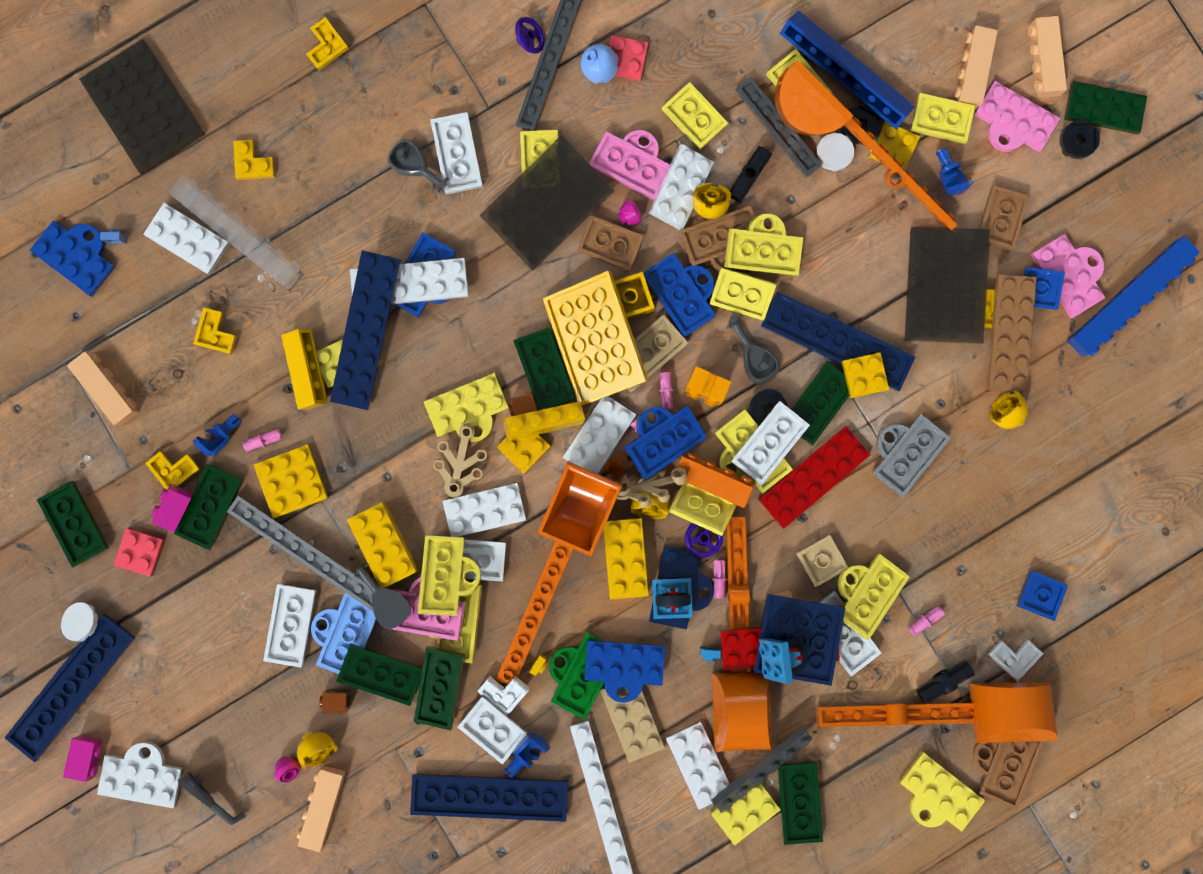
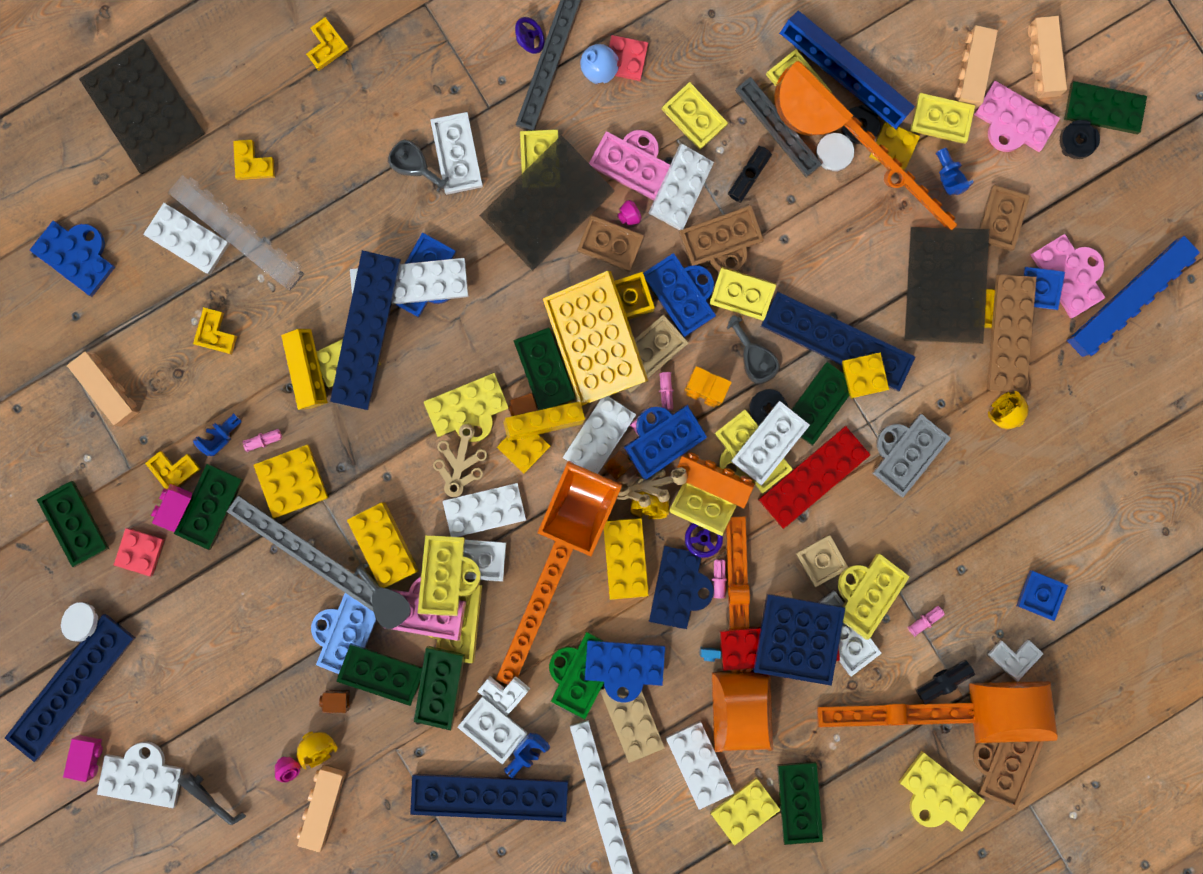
medium blue plate [100,229,127,244] -> none
white plate [263,584,317,668] -> none
yellow plate [529,653,548,676] -> none
dark azure plate [652,578,693,619] -> none
yellow cylinder [693,183,731,219] -> none
dark grey plate [711,726,813,813] -> none
light yellow plate [724,214,803,276] -> none
dark azure plate [759,638,808,684] -> none

